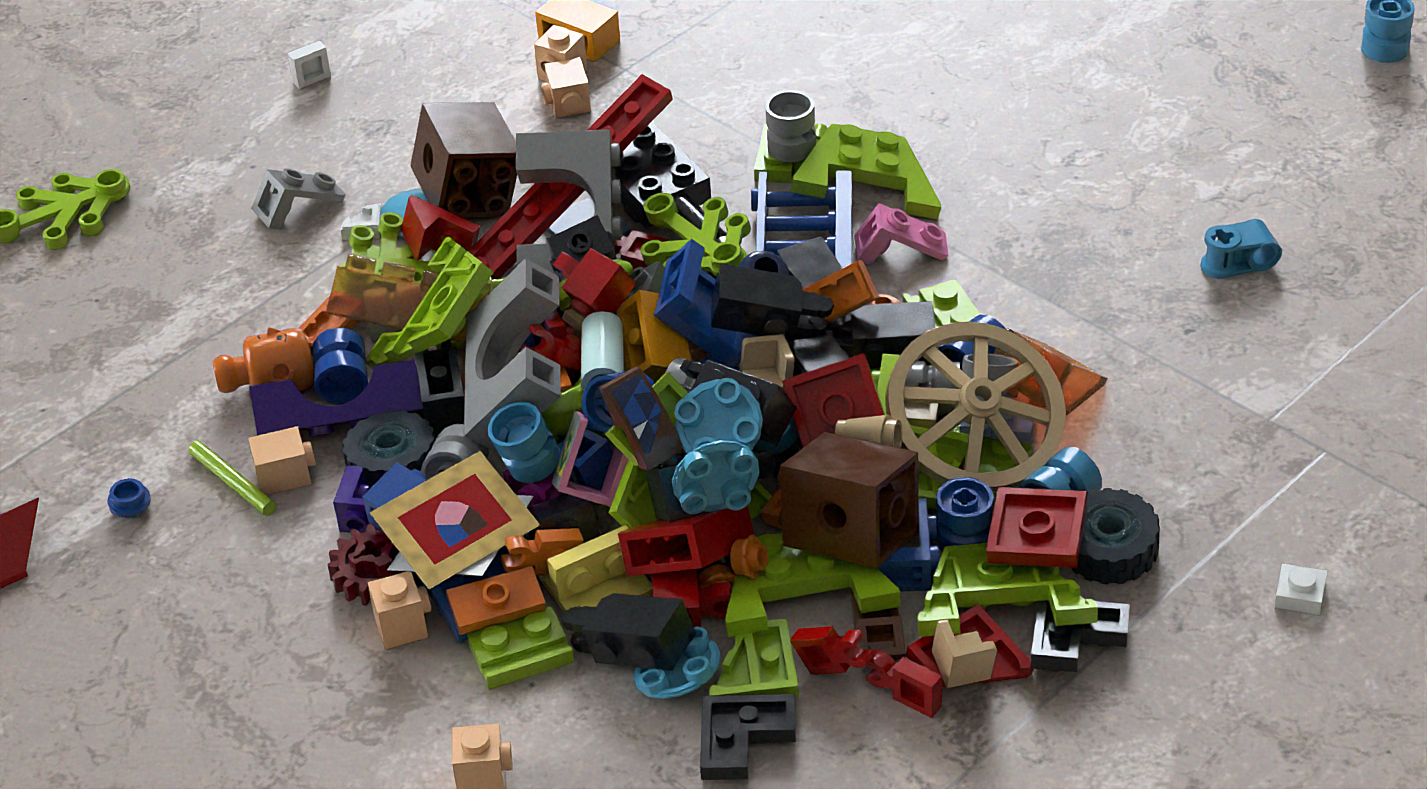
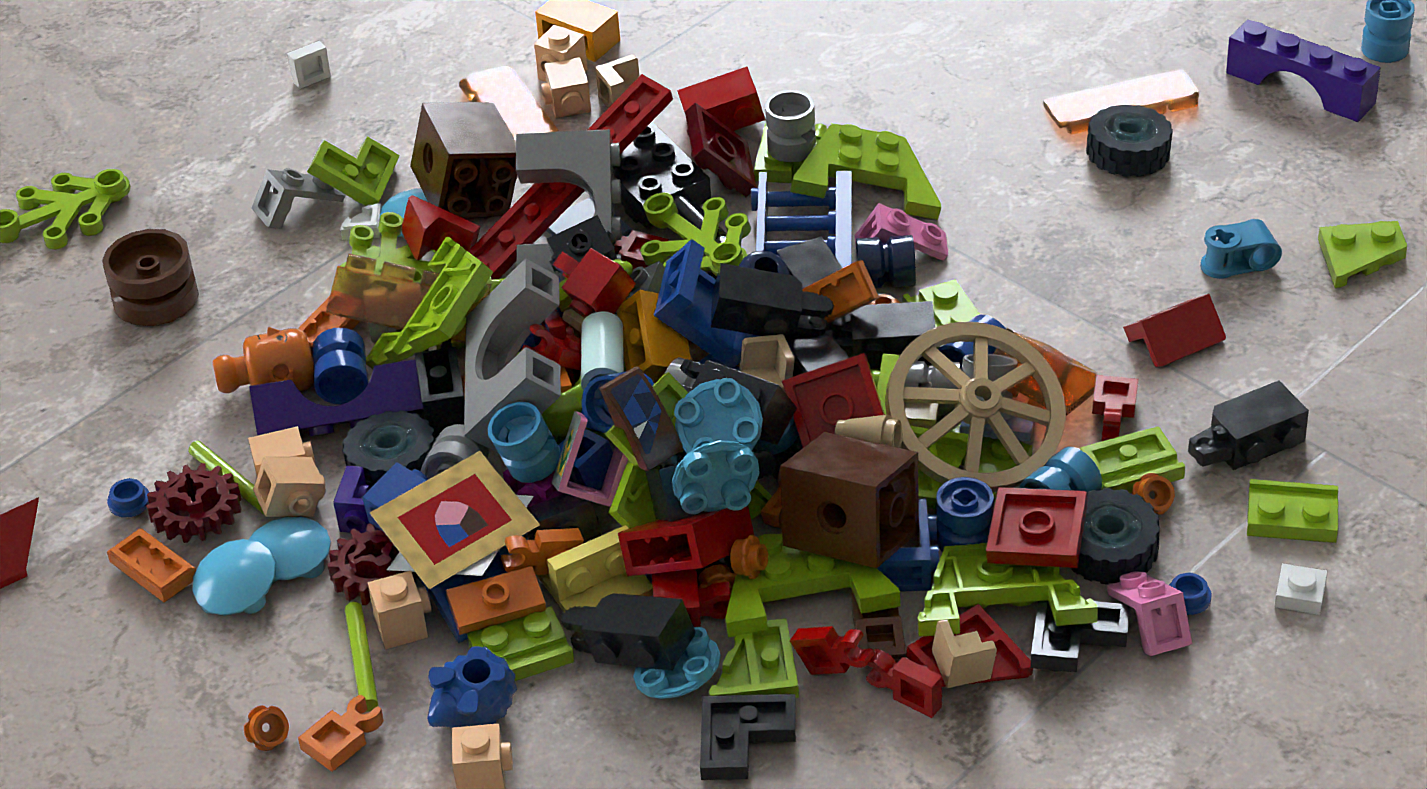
none -> reddish brown wheel [102,229,199,326]
none -> orange plate [107,528,196,602]
none -> dark red gear [146,463,242,543]
none -> medium azure dish [192,539,276,616]
none -> orange plate [244,705,289,751]
none -> medium azure dish [248,517,331,583]
none -> light nougat brick [253,456,325,517]
none -> orange plate [298,695,384,772]
none -> lime plate [307,136,400,206]
none -> lime bar [345,602,379,712]
none -> blue animal [427,646,517,728]
none -> windscreen [459,65,559,141]
none -> tan panel [595,55,640,108]
none -> red brick [677,66,766,131]
none -> dark red plate [685,103,757,197]
none -> dark blue wheel [856,235,916,288]
none -> windscreen [1043,69,1199,135]
none -> lime plate [1080,426,1185,493]
none -> black wheel [1086,104,1173,177]
none -> red plate [1092,375,1138,441]
none -> bright pink bracket [1107,572,1192,656]
none -> red panel [1123,293,1226,367]
none -> orange plate [1132,473,1175,515]
none -> blue plate [1169,573,1212,615]
none -> black hinge [1188,380,1309,470]
none -> dark purple arch [1226,19,1381,122]
none -> lime plate [1247,479,1338,543]
none -> lime wing [1318,221,1407,288]

